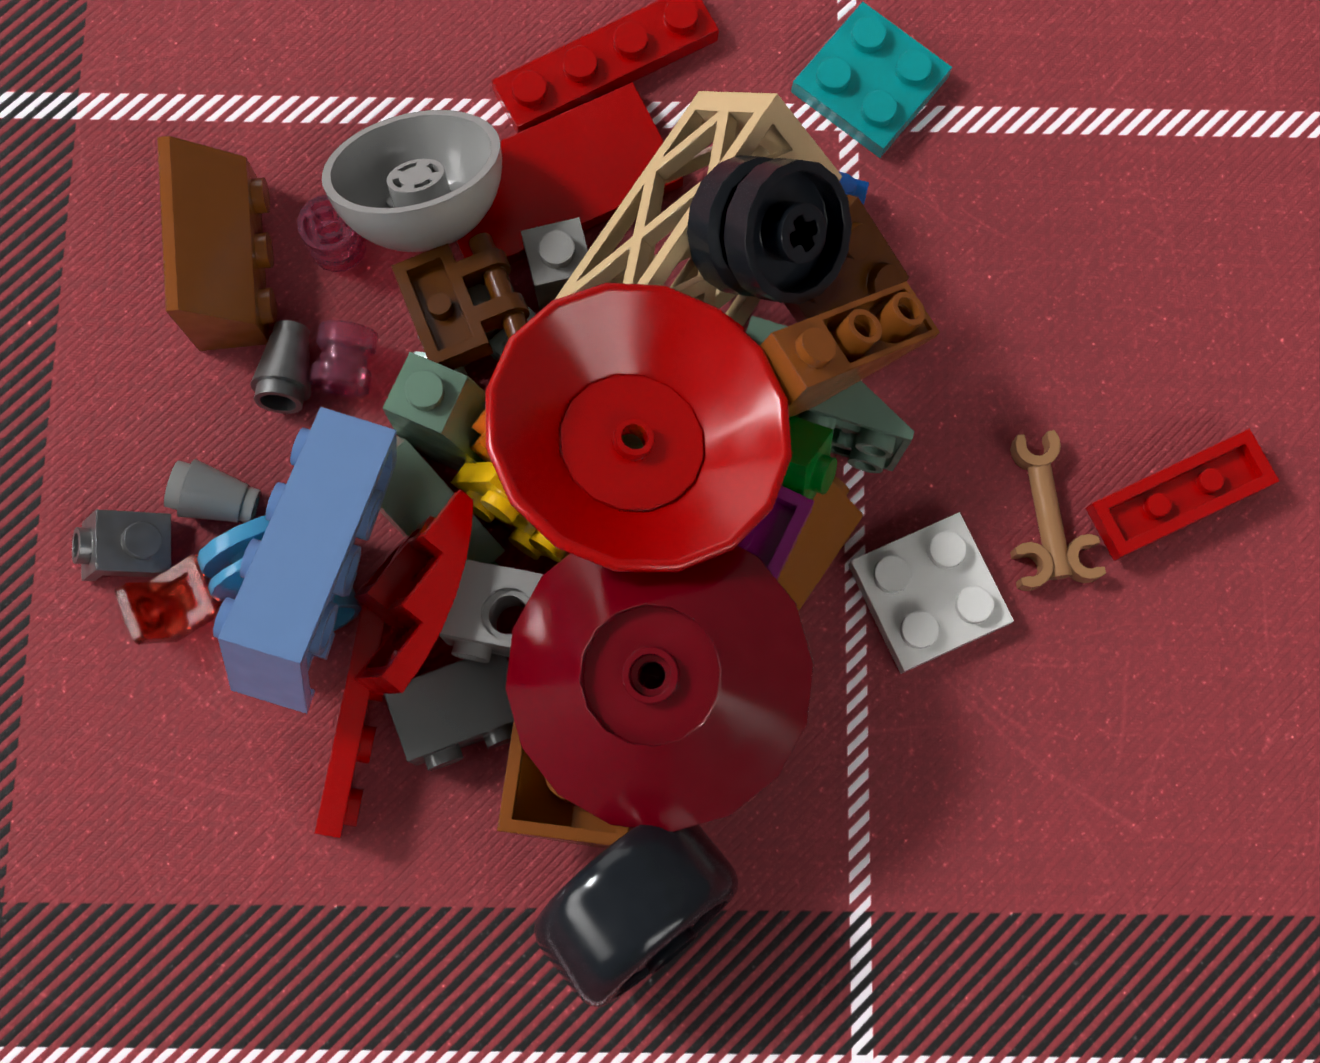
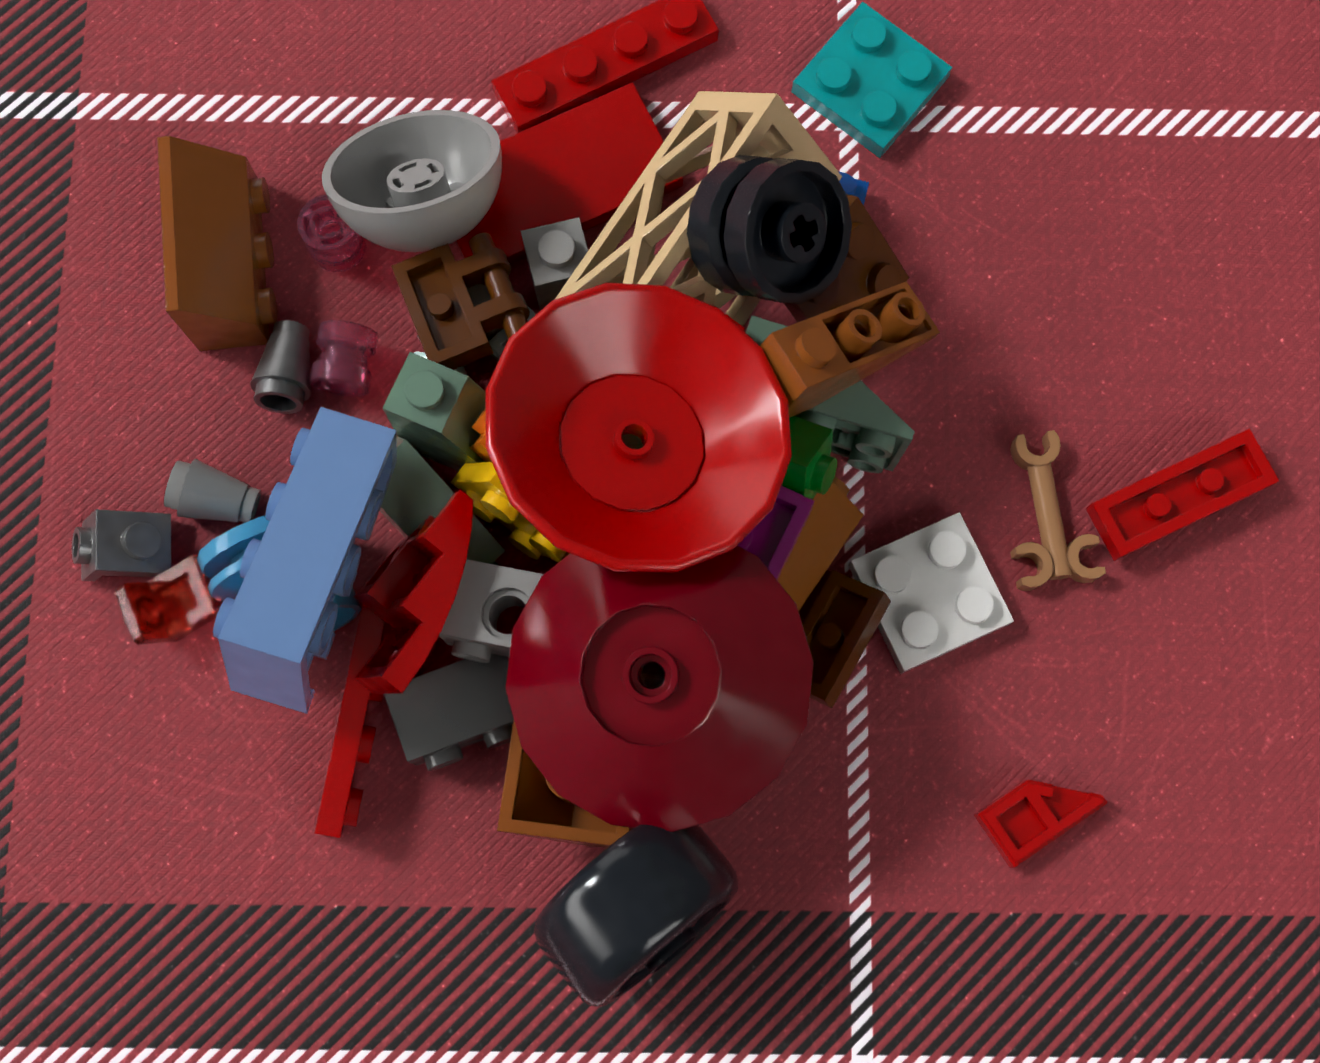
none -> reddish brown plate [799,570,891,708]
none -> red tile [974,779,1108,868]

